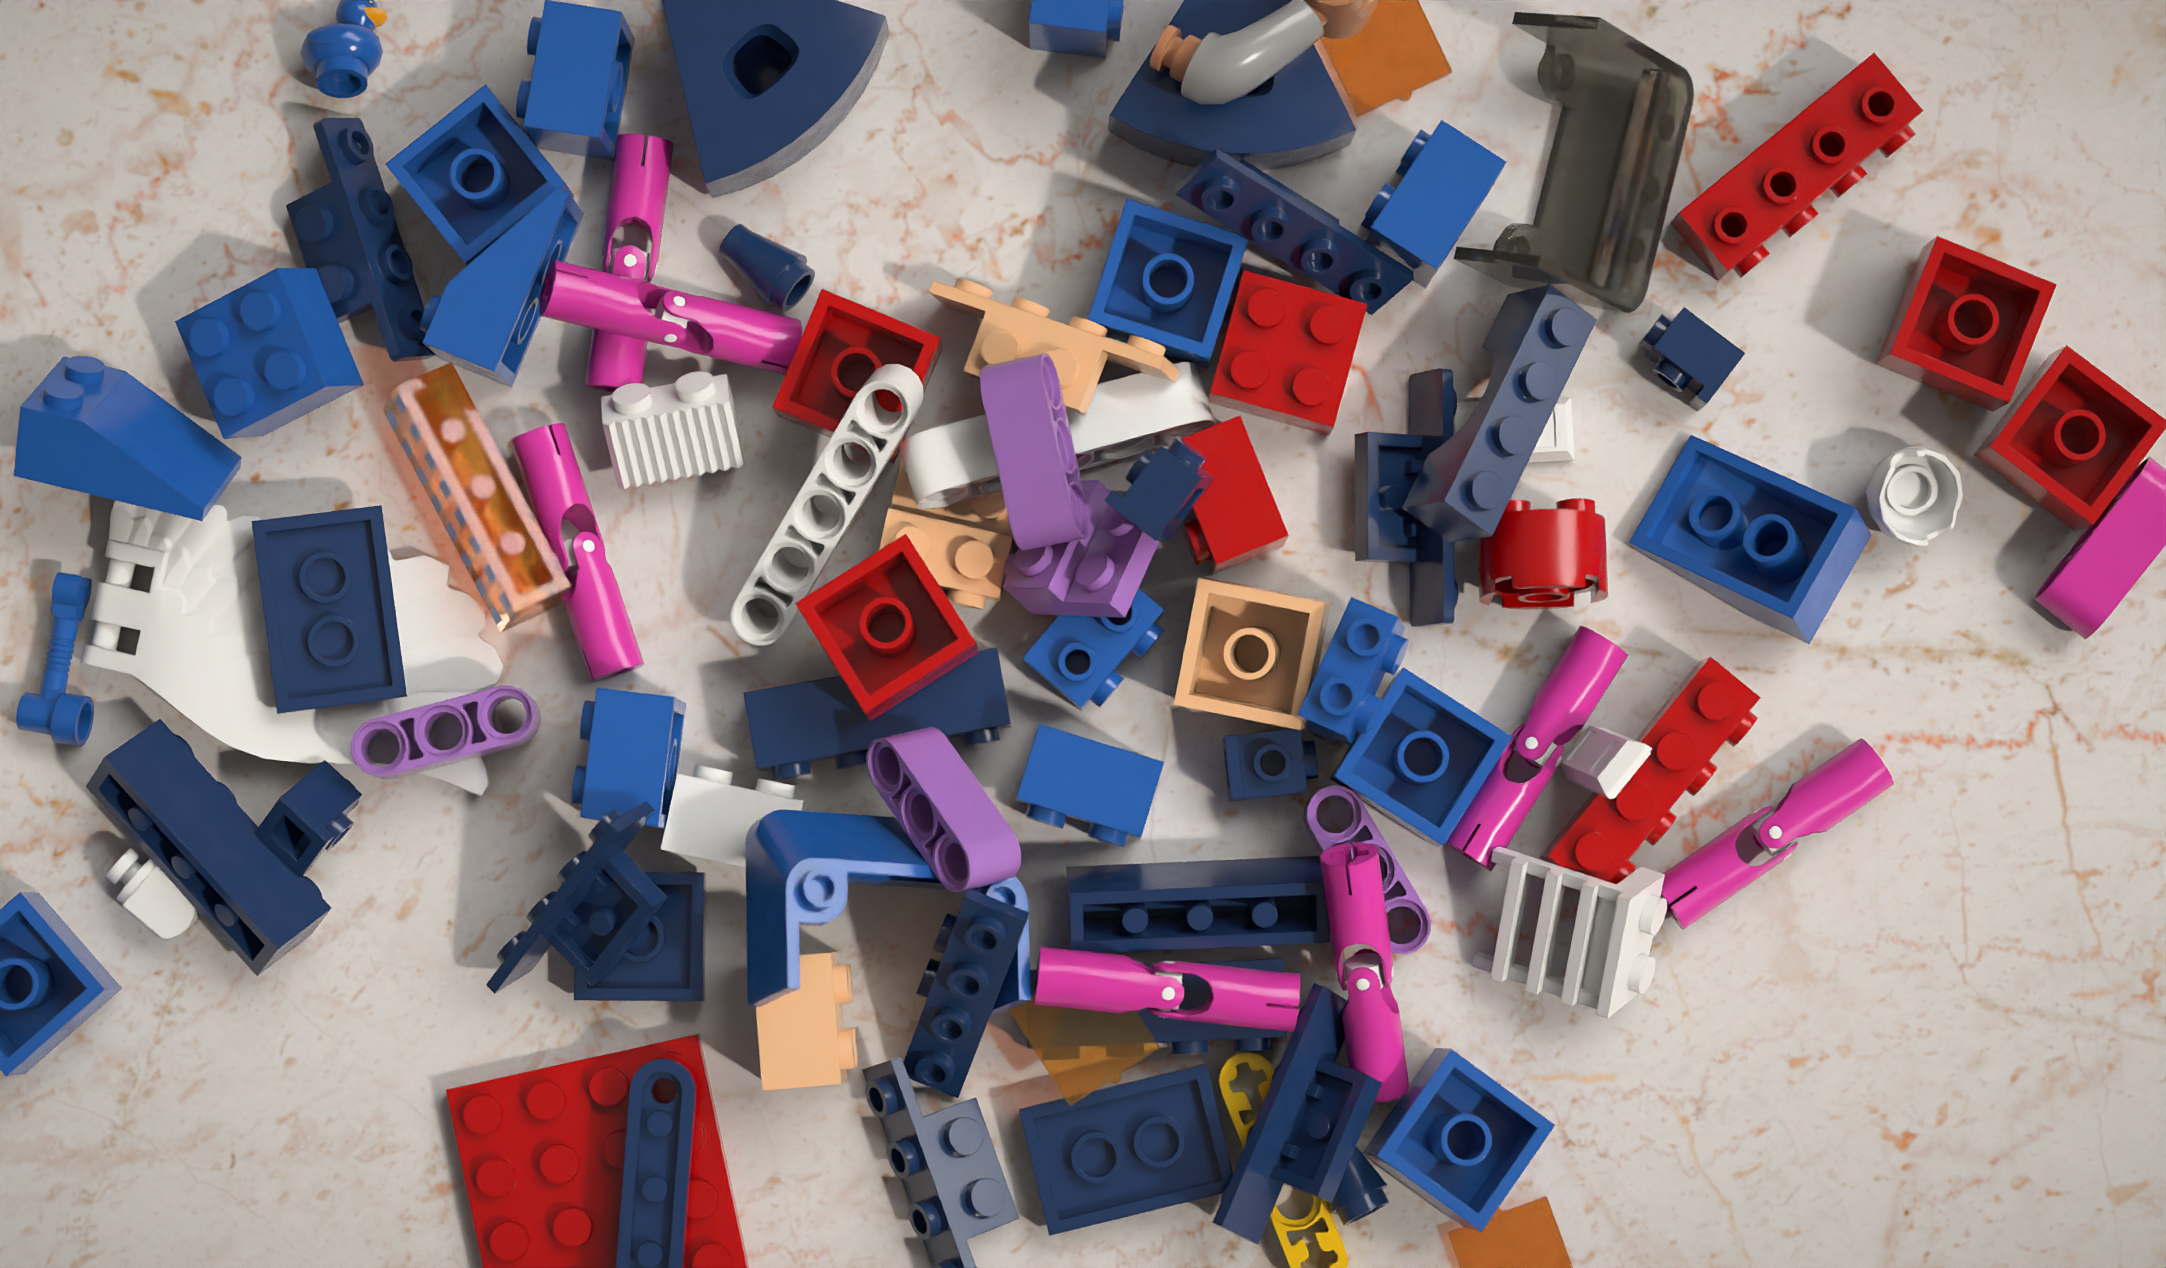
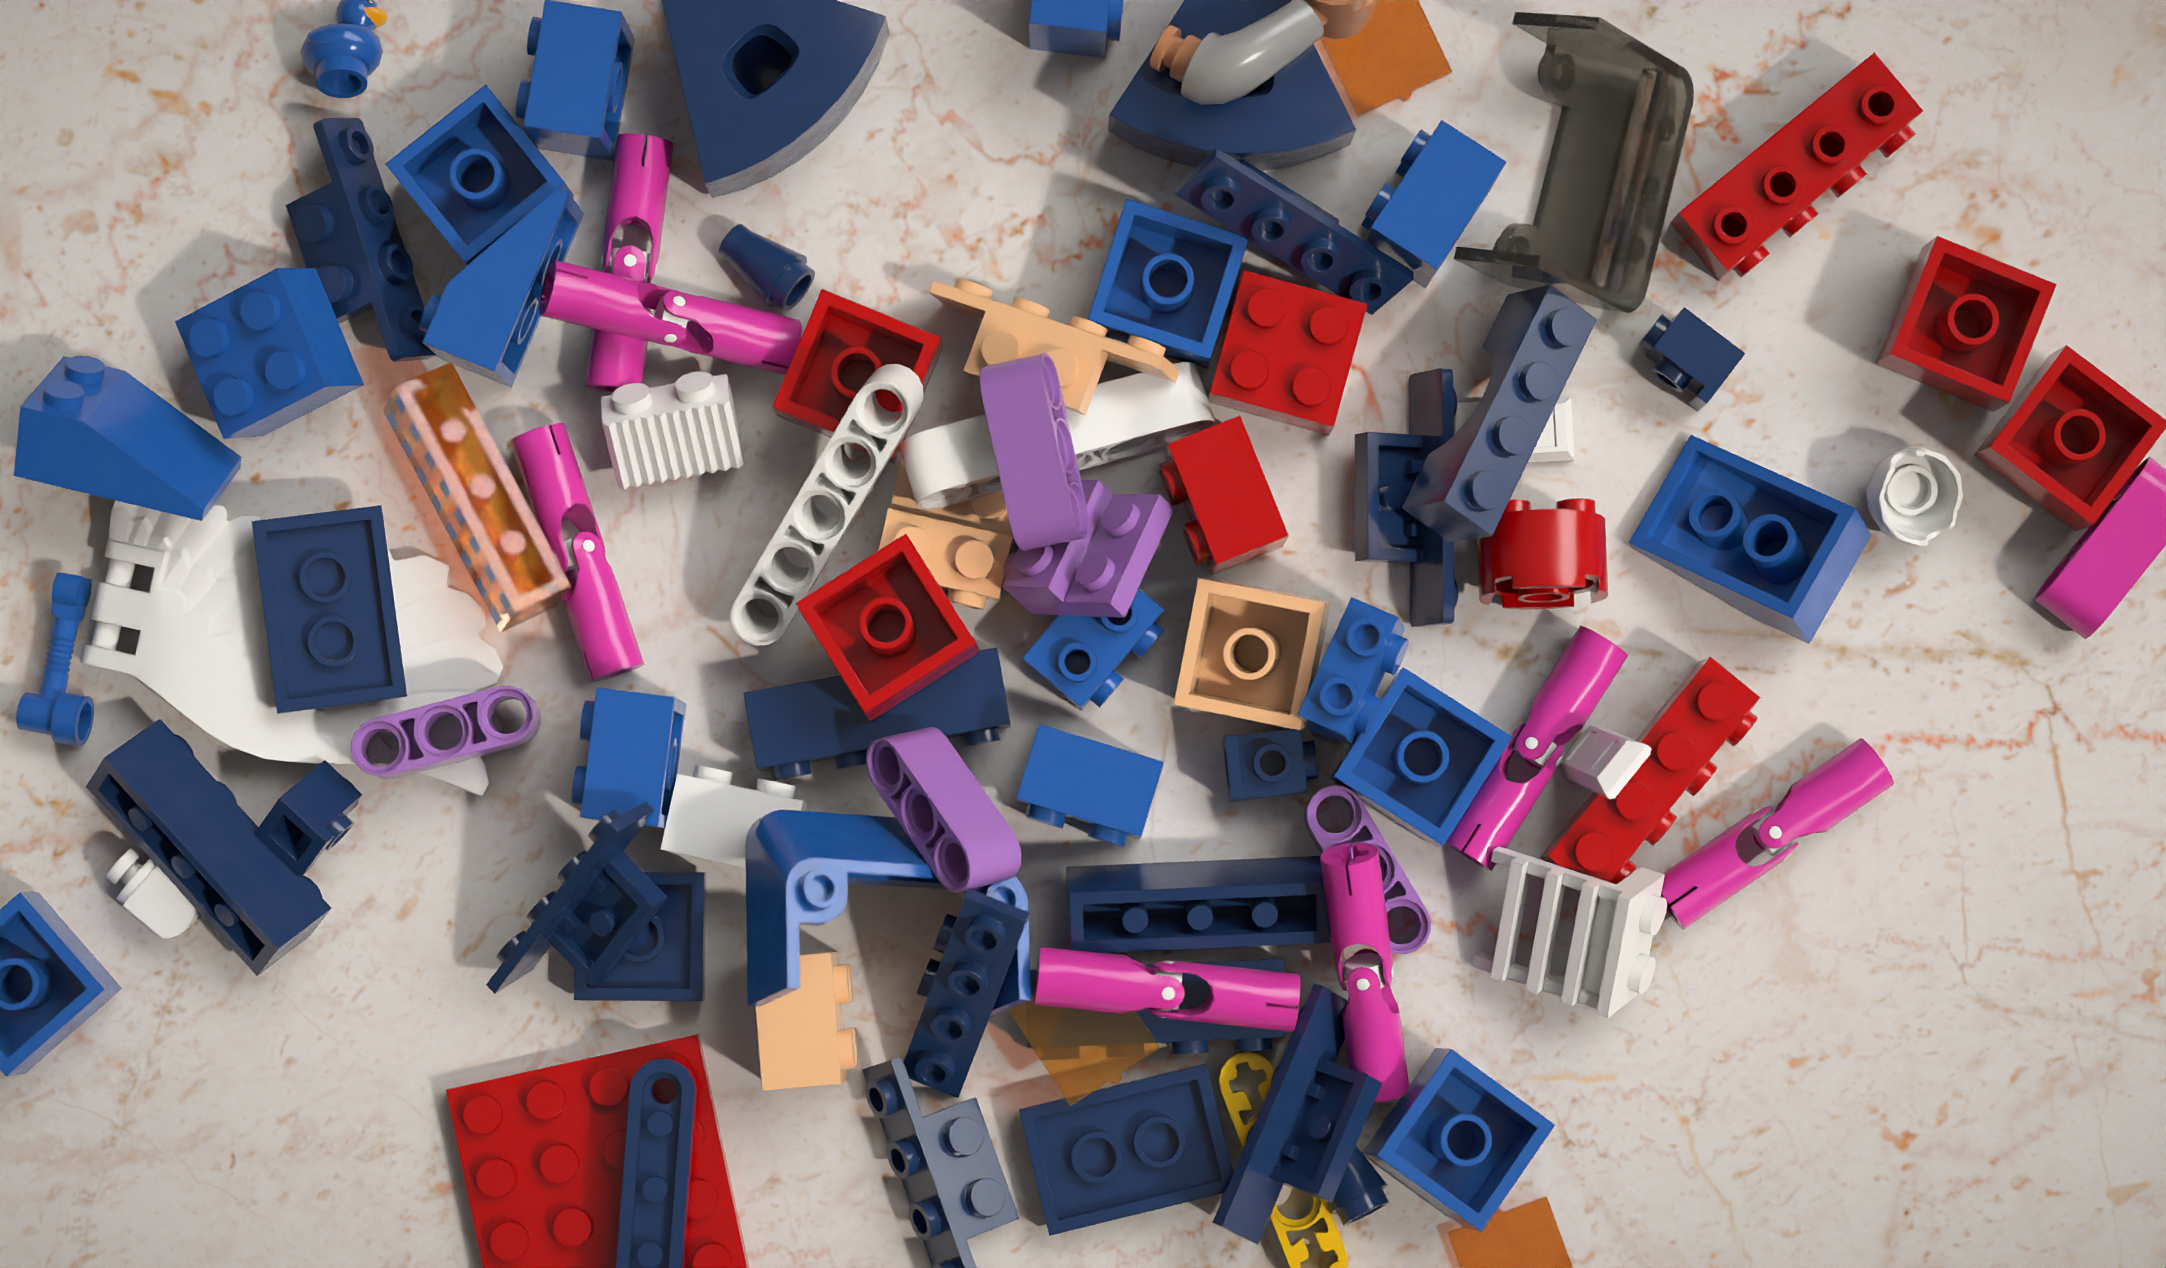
dark blue brick [1104,436,1215,541] -> none

